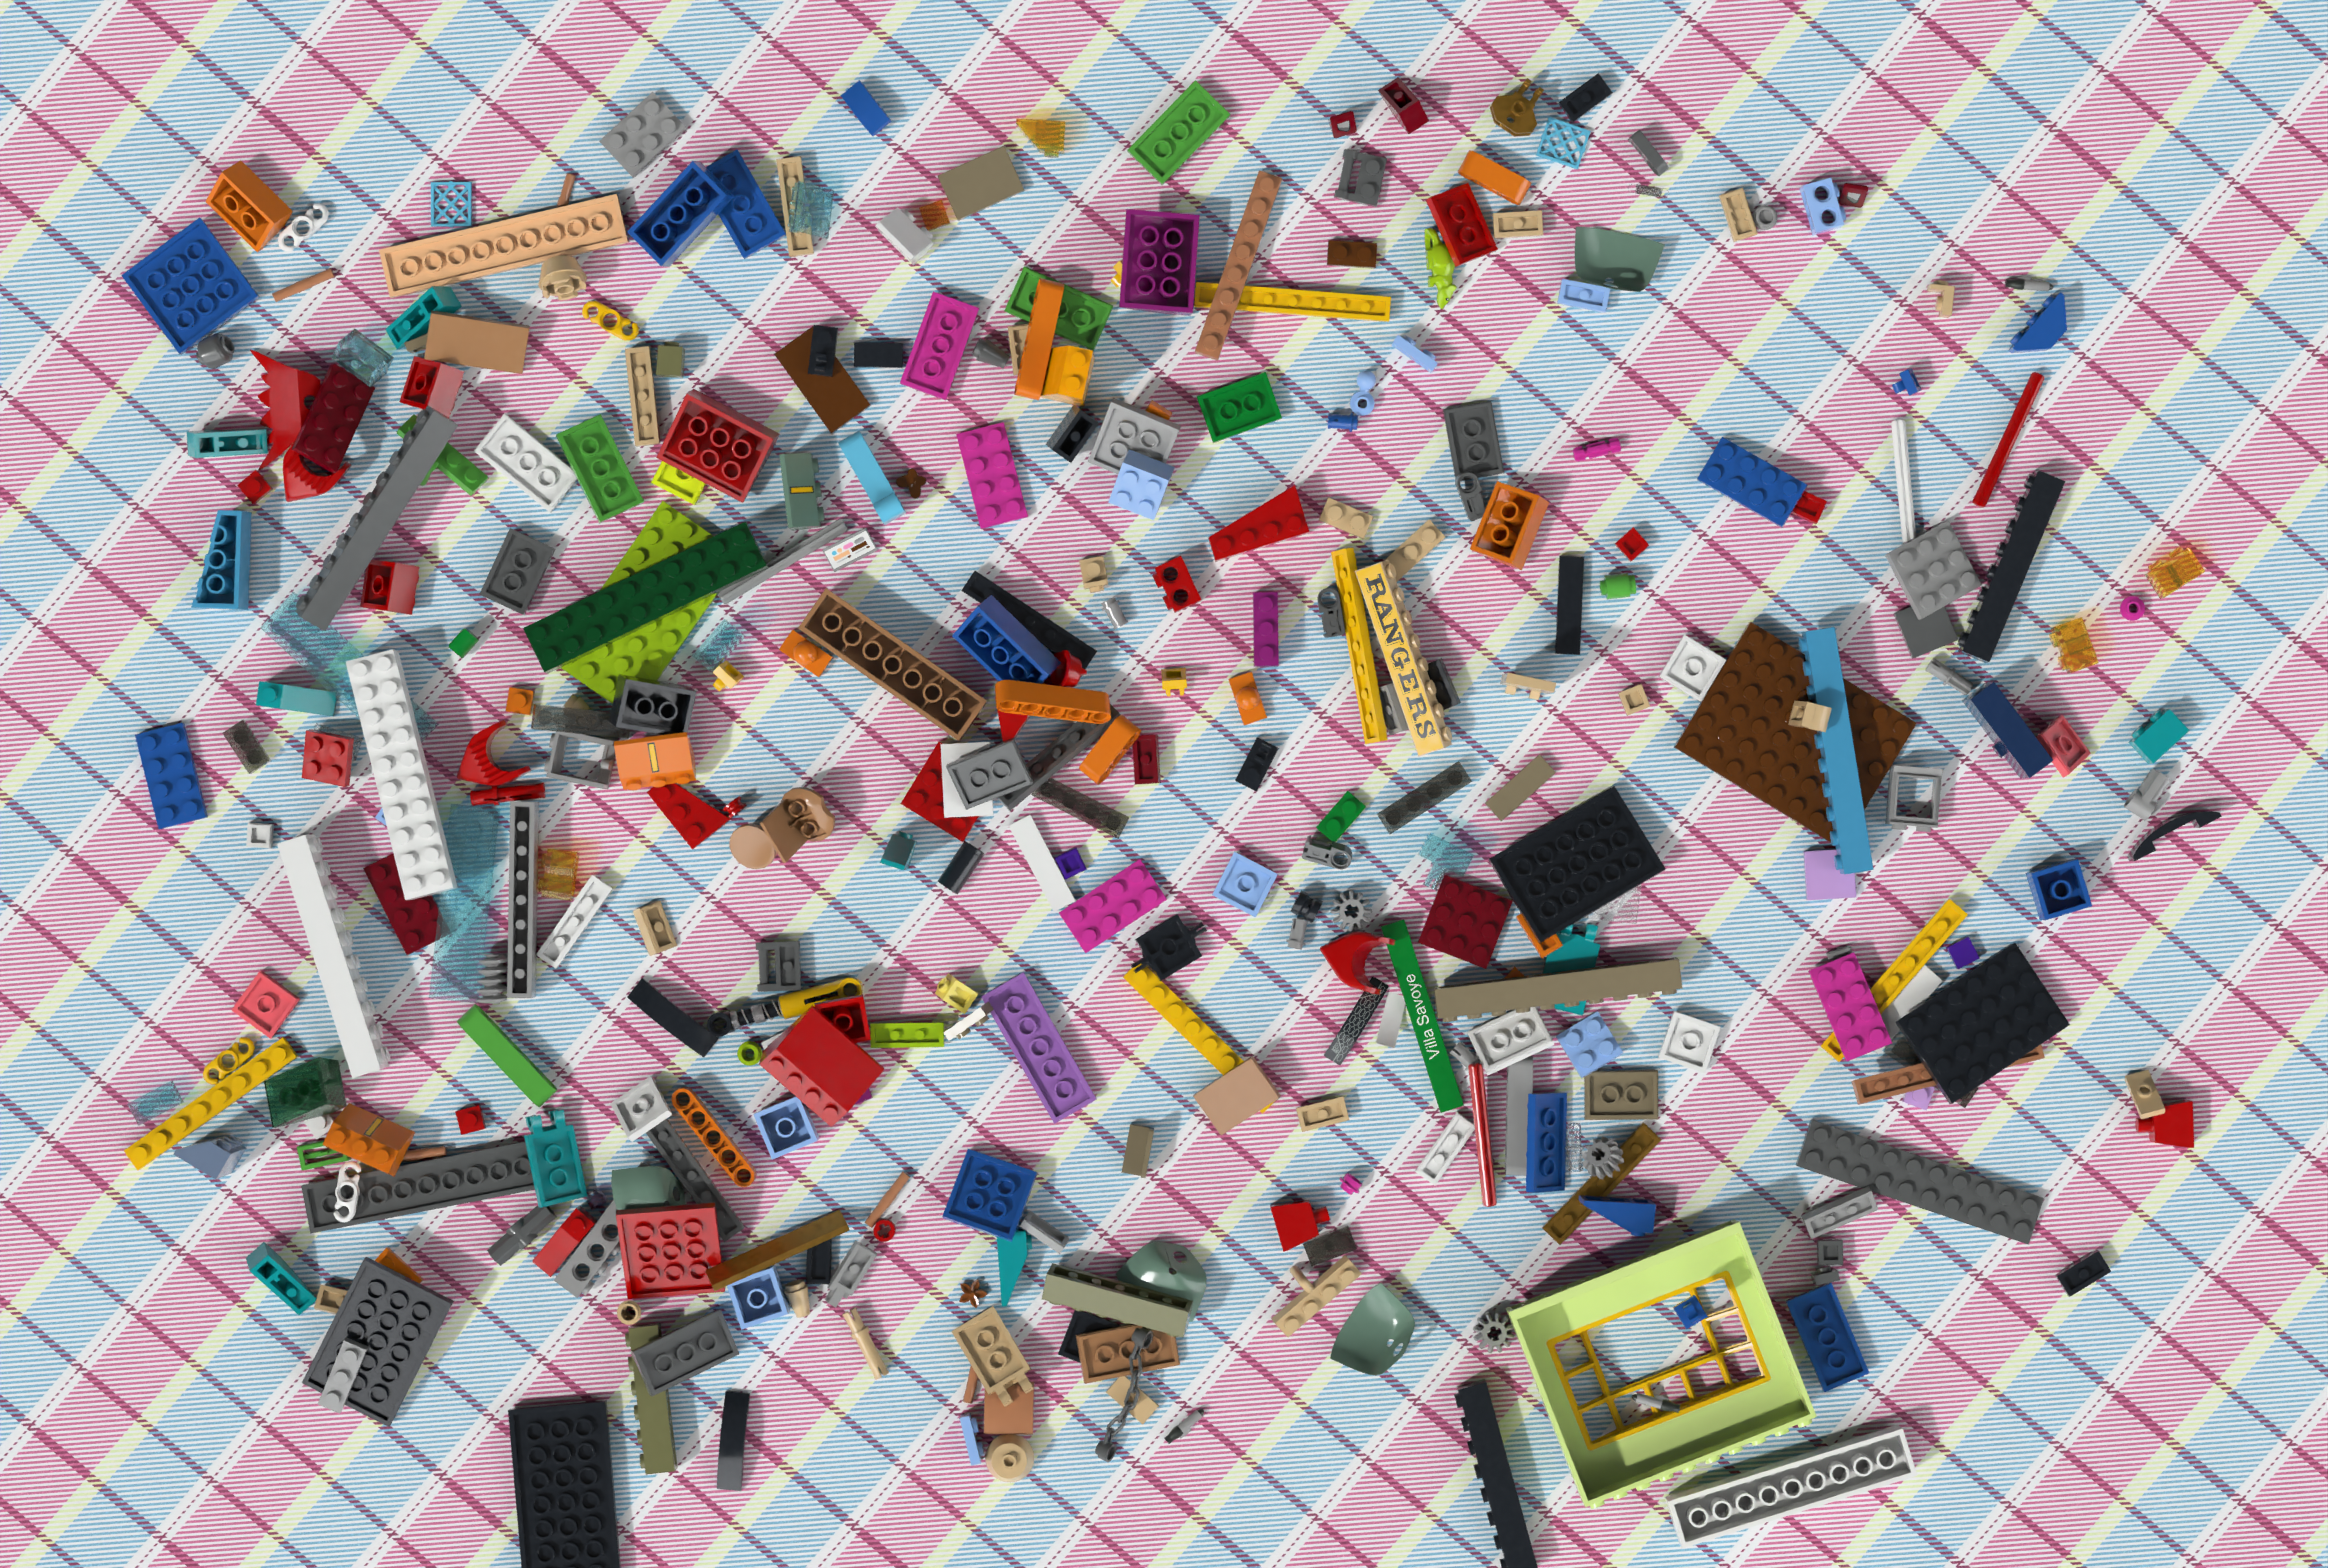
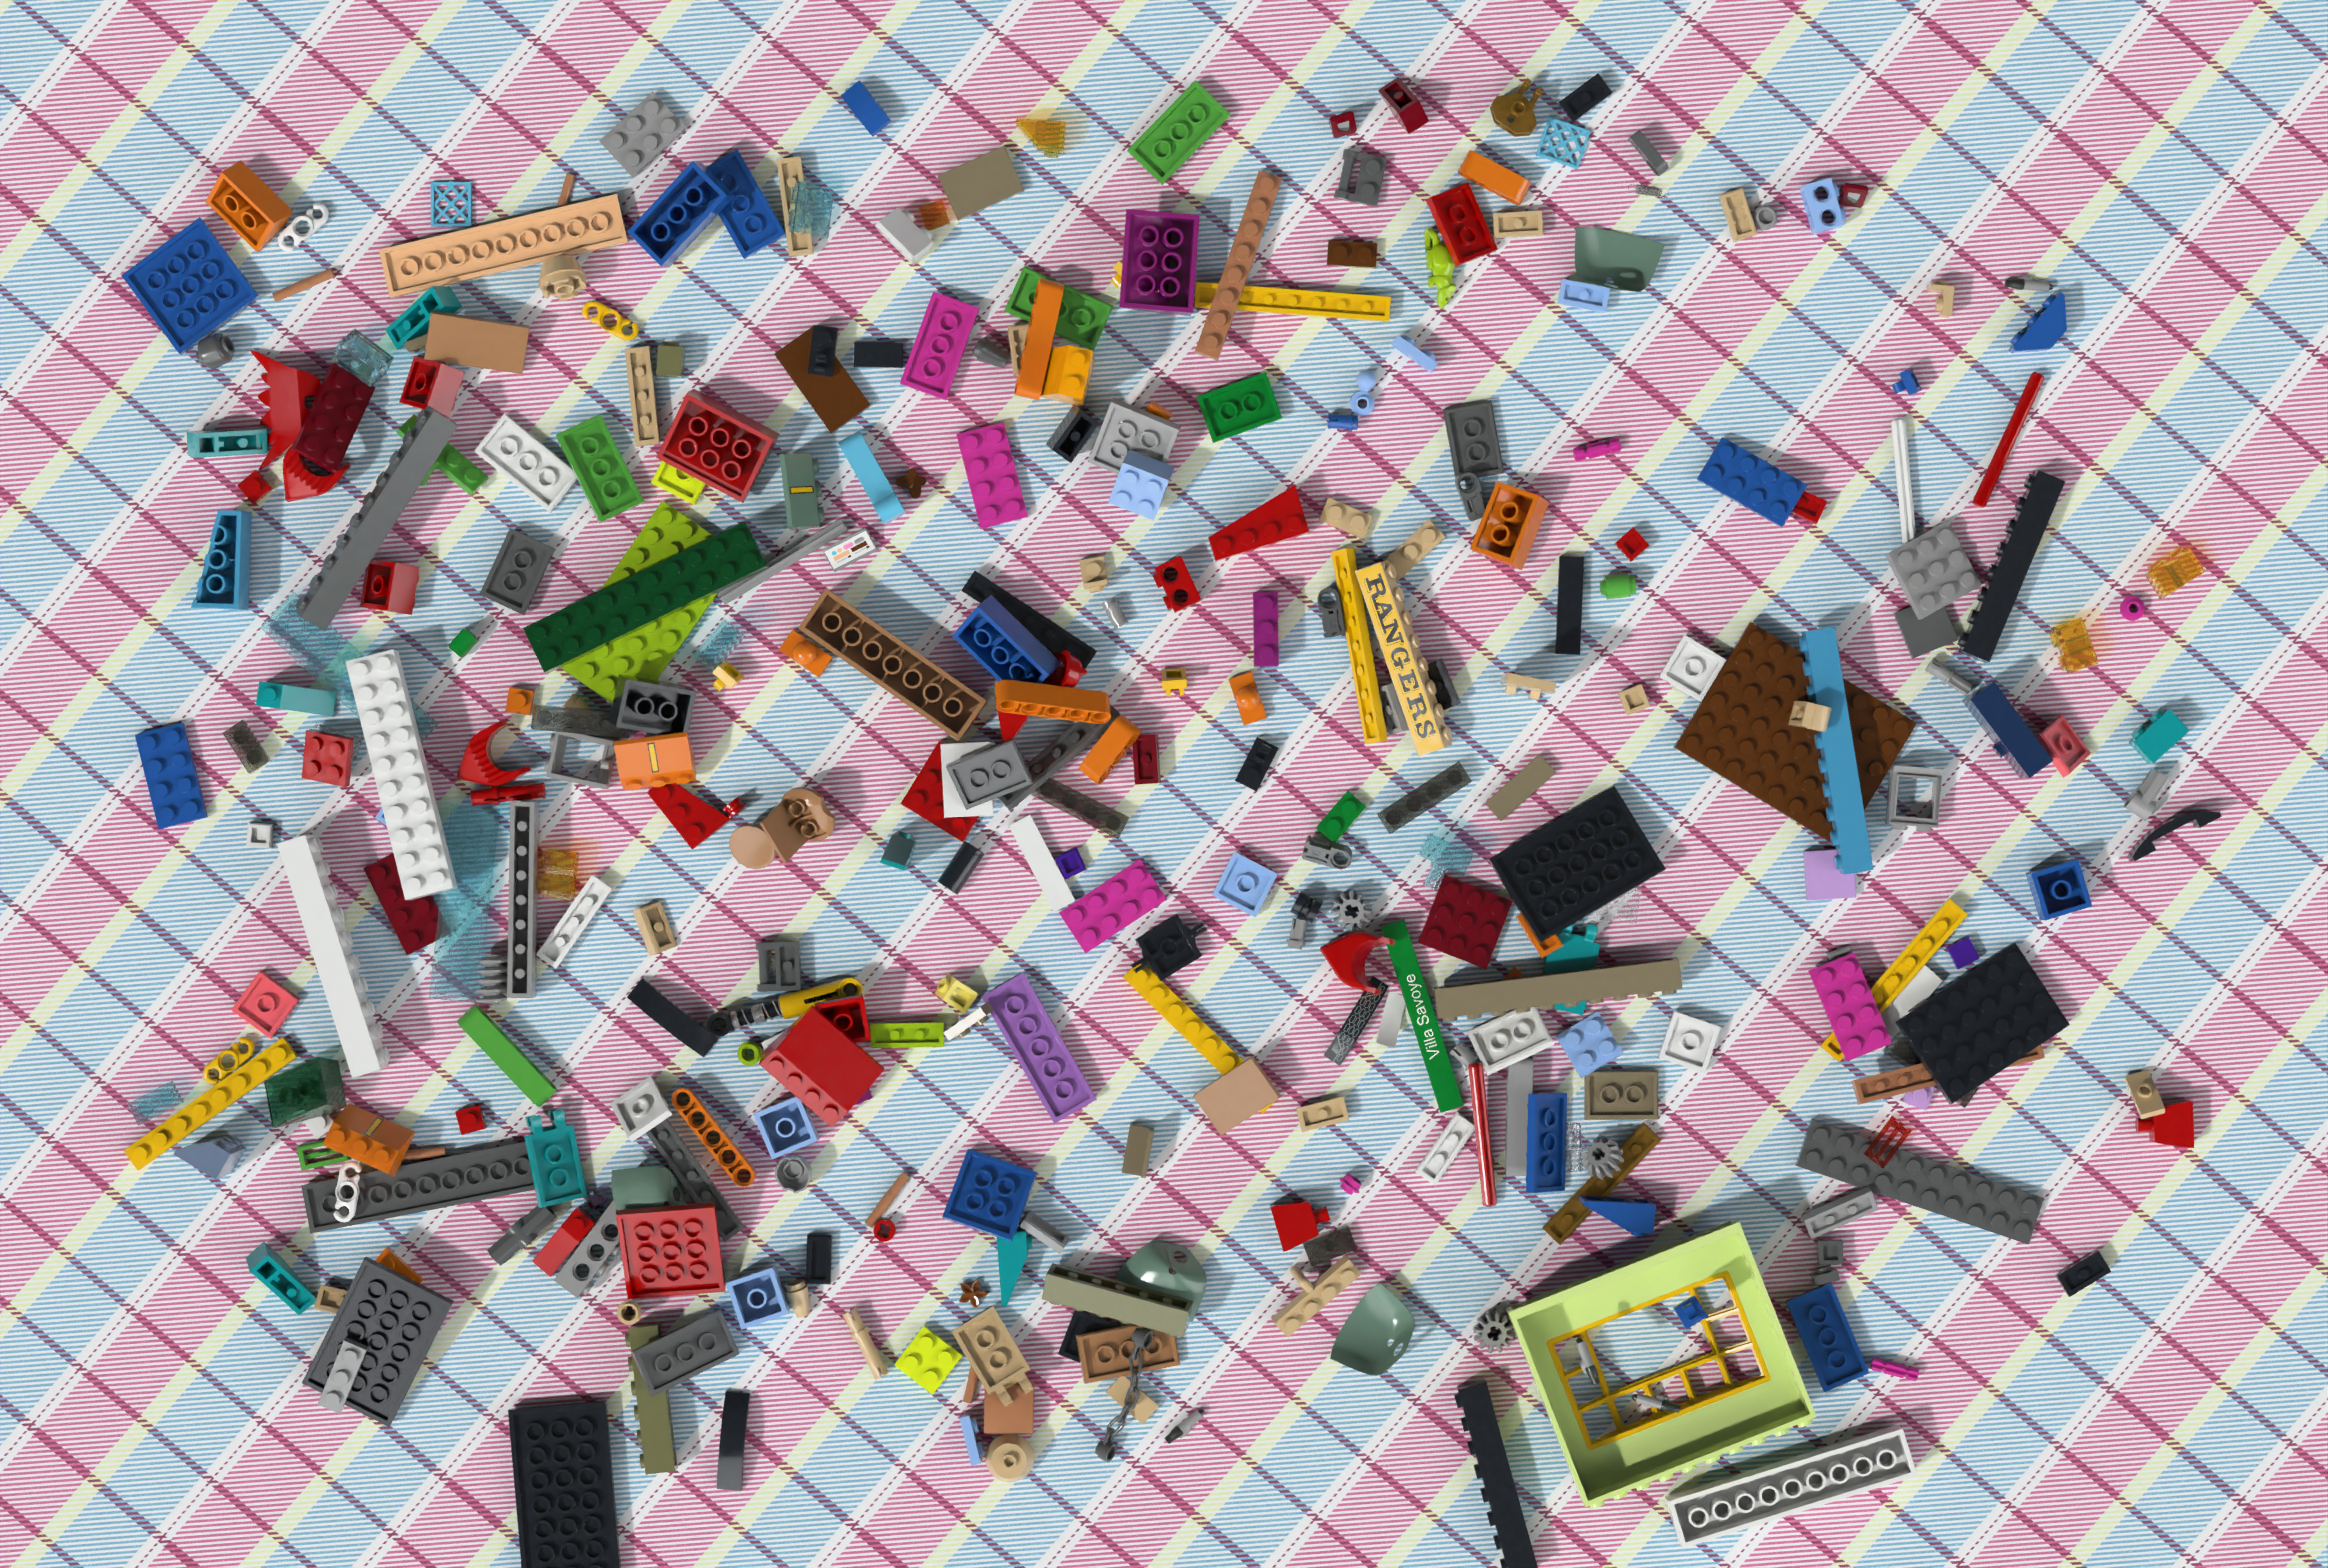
pearl gold tile [705,1210,849,1291] -> none
light grey hinge [825,1240,877,1308] -> none
none -> light grey hair [775,1155,812,1193]
none -> neon yellow plate [894,1325,963,1395]
none -> piece [1576,1337,1600,1385]
none -> clear red tile [1863,1116,1912,1168]
none -> dark pink axle [1870,1357,1919,1381]

